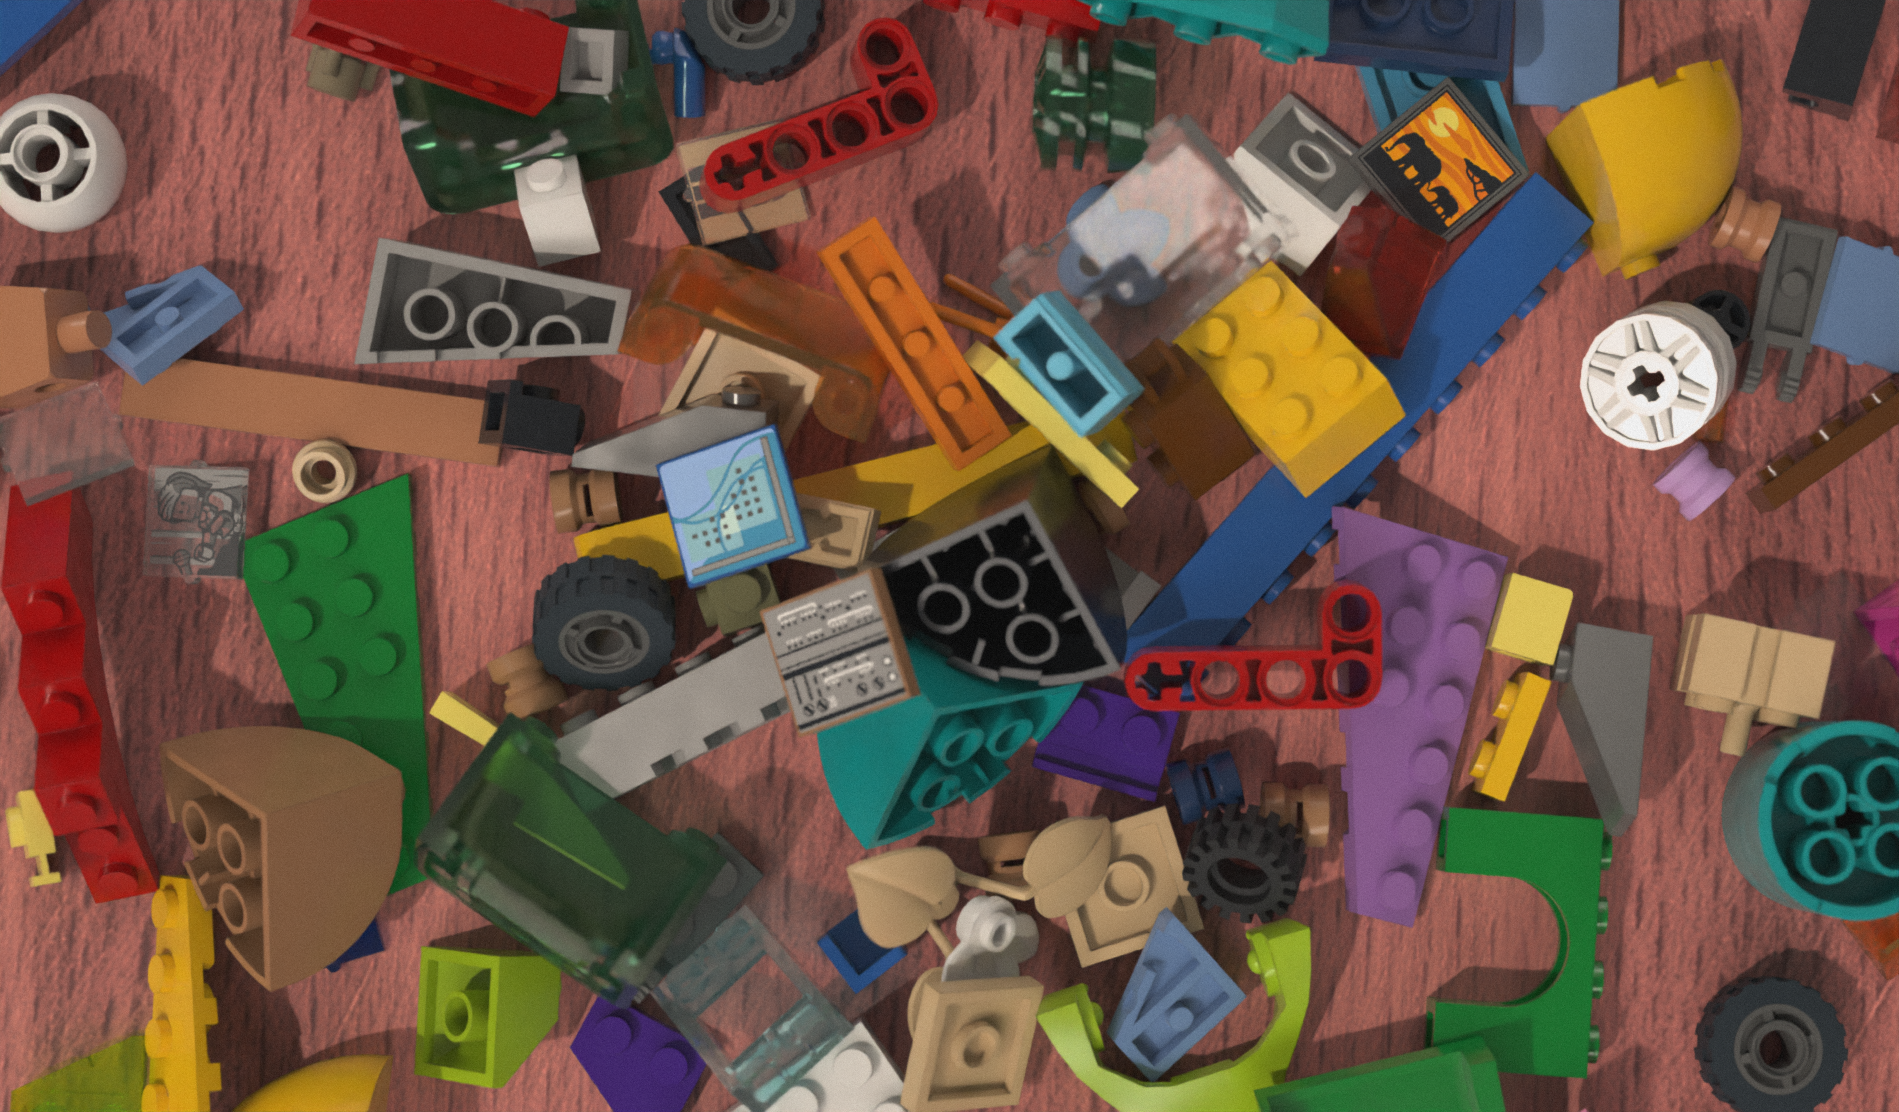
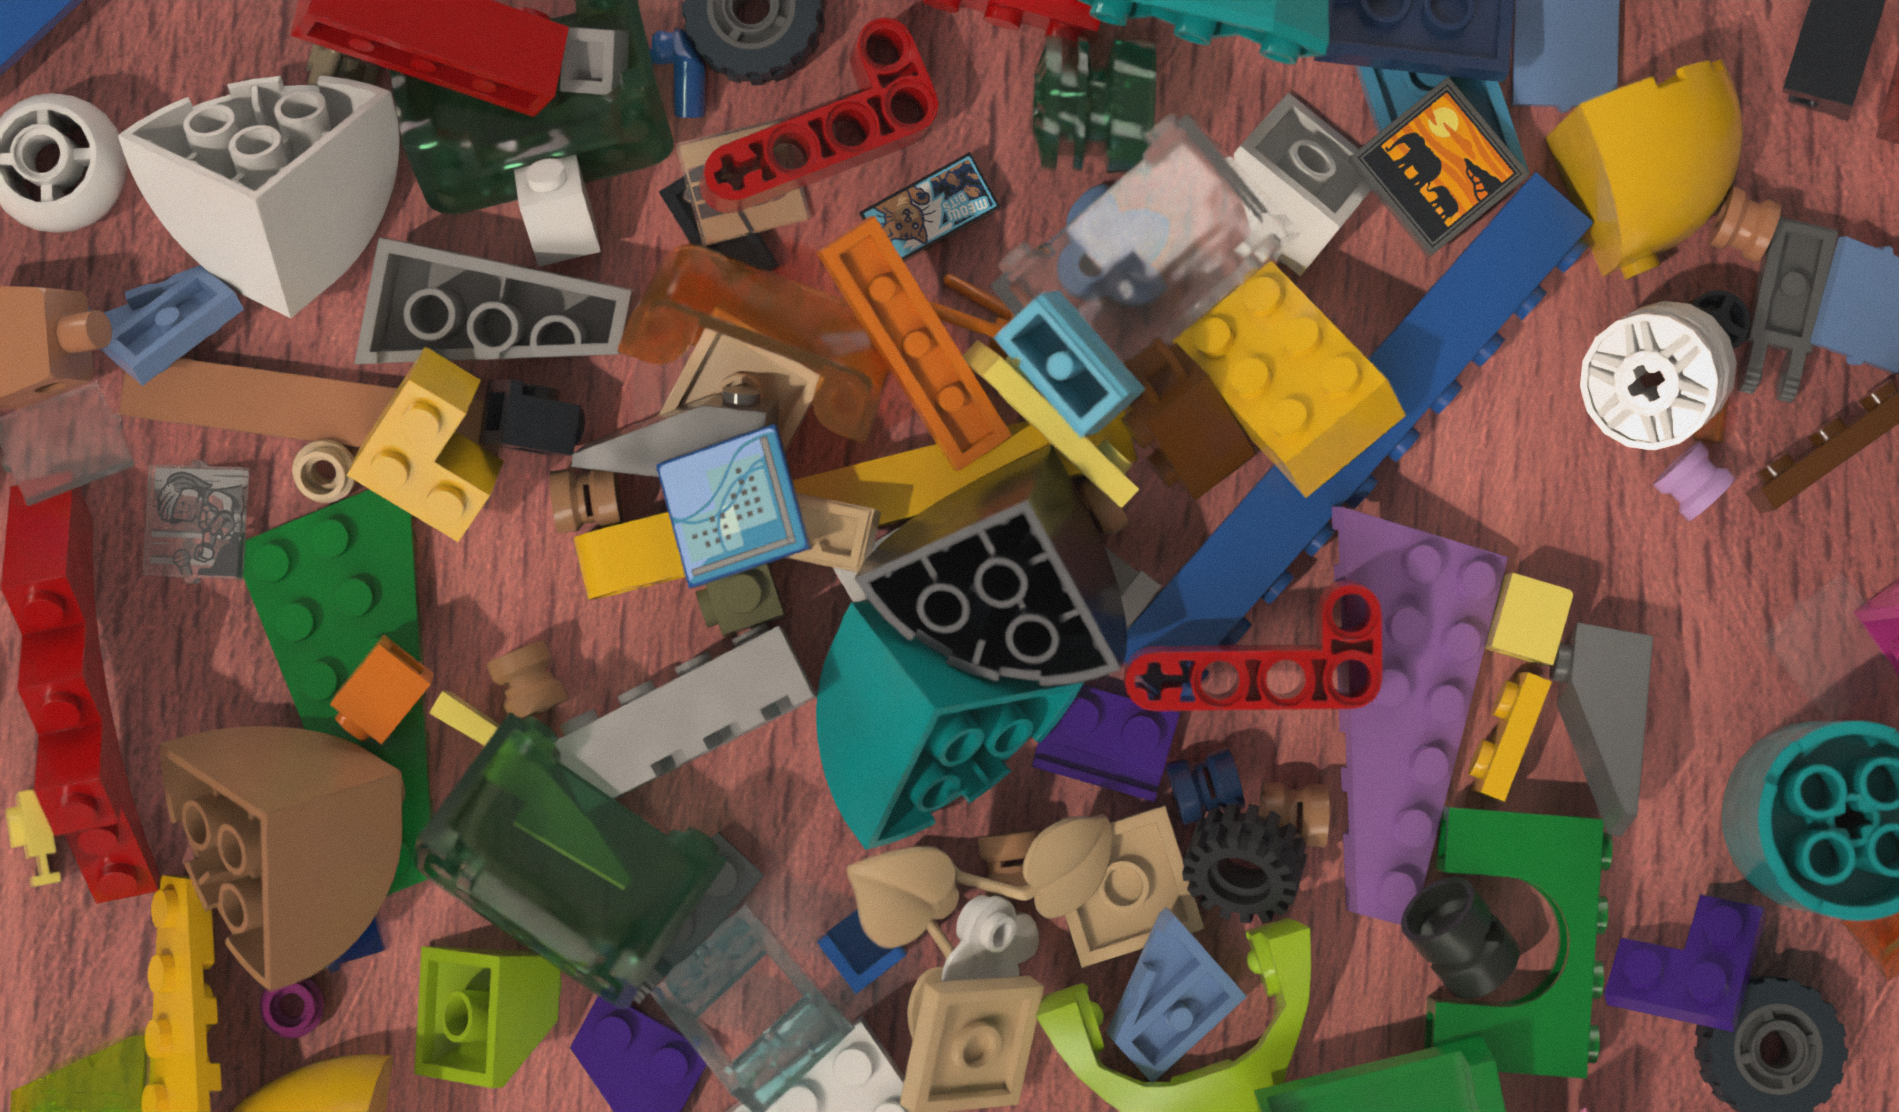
black wheel [532,555,676,691] -> none
tile [759,568,921,737] -> none
clear red slope [1321,206,1447,360] -> none
tan brick [1670,613,1835,757] -> none
none -> white brick [118,76,400,318]
none -> magenta plate [260,977,325,1038]
none -> orange brick [330,635,435,745]
none -> yellow brick [346,346,504,542]
none -> tile [859,152,1001,262]
none -> pearl dark grey wheel [1401,876,1520,1000]
none -> dark purple plate [1604,895,1766,1032]

